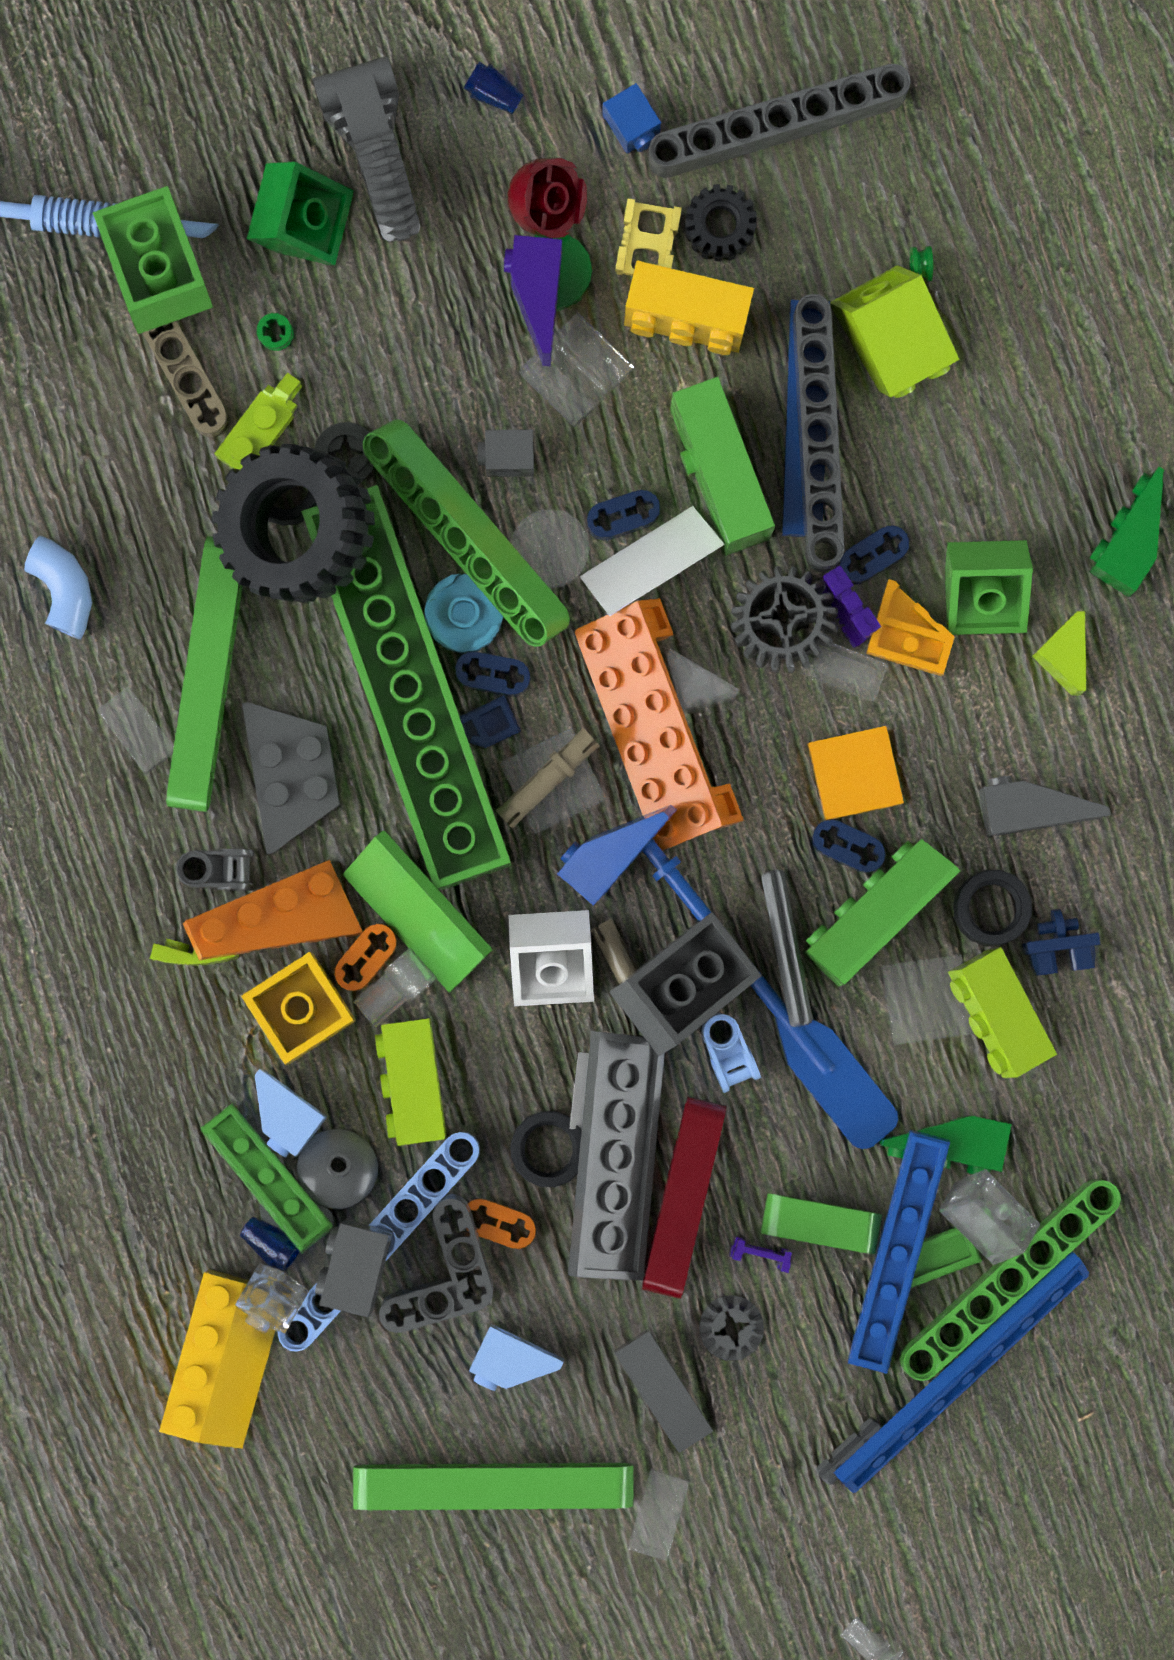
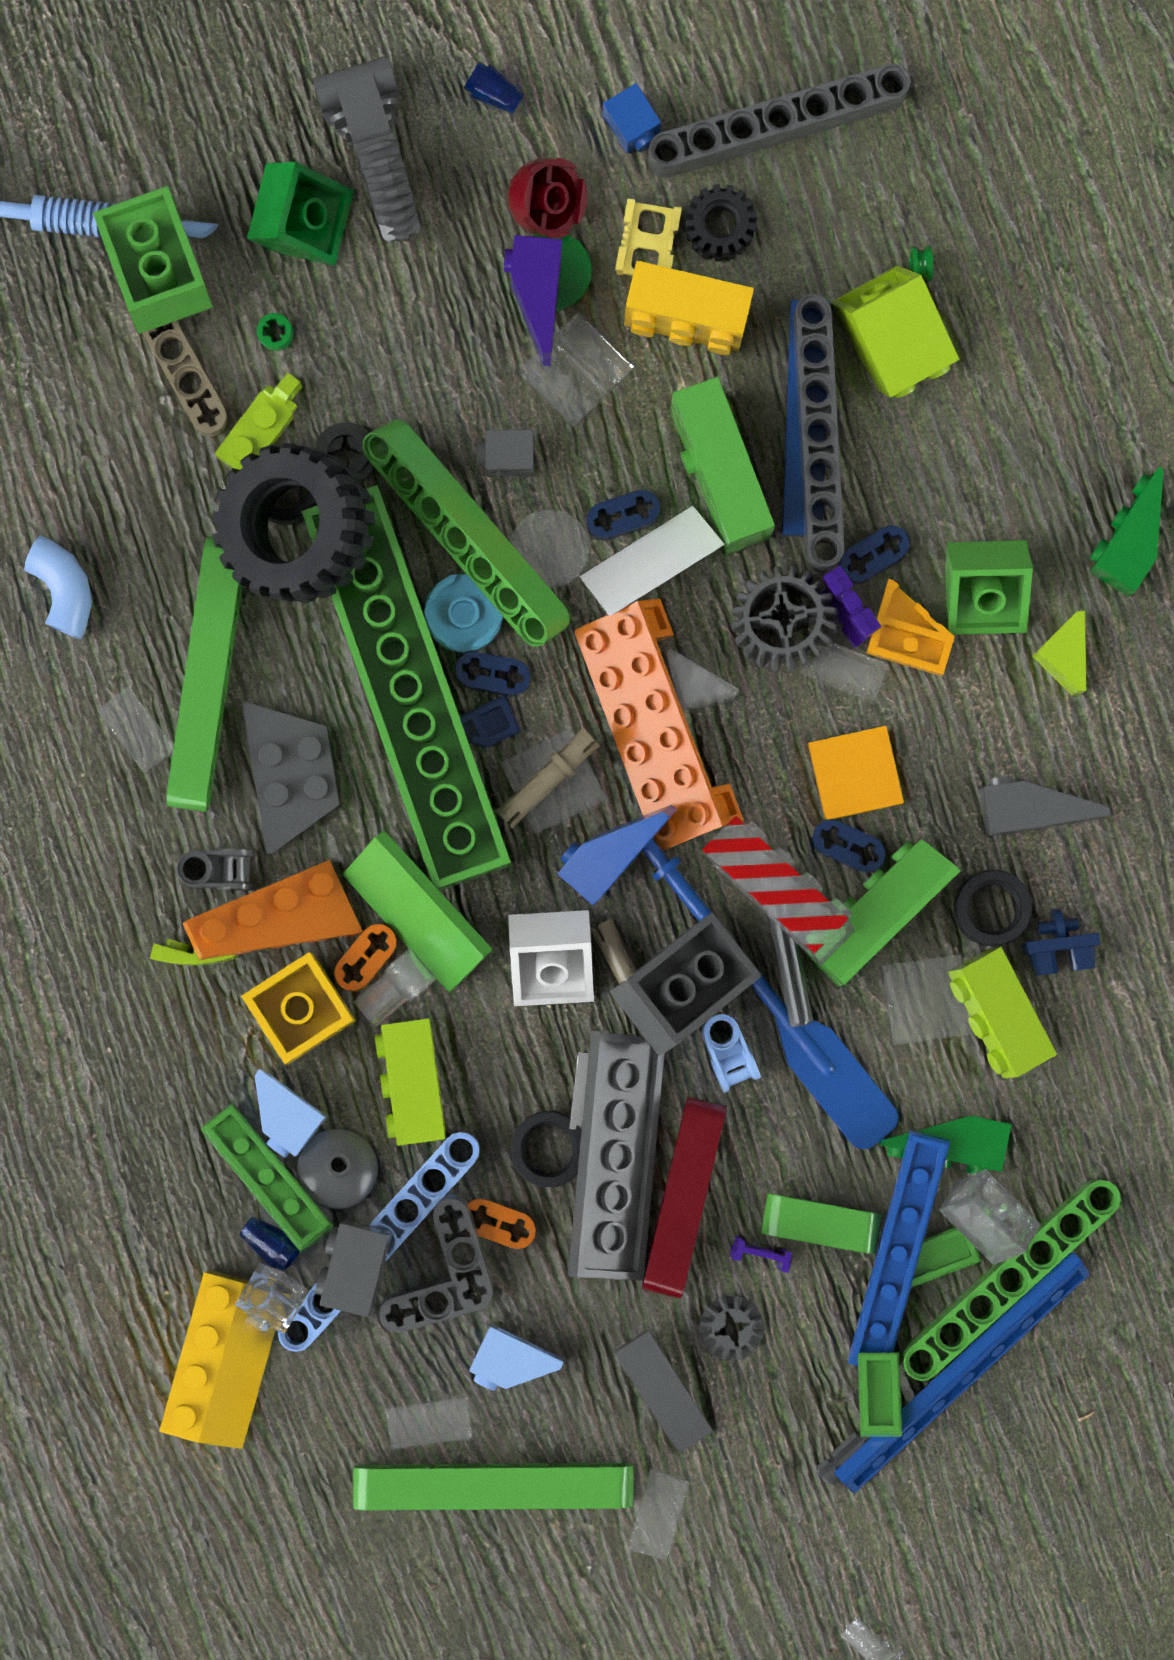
none -> clear tile [386,1396,472,1450]
none -> clear brick [702,816,855,965]
none -> bright green tile [858,1353,902,1437]

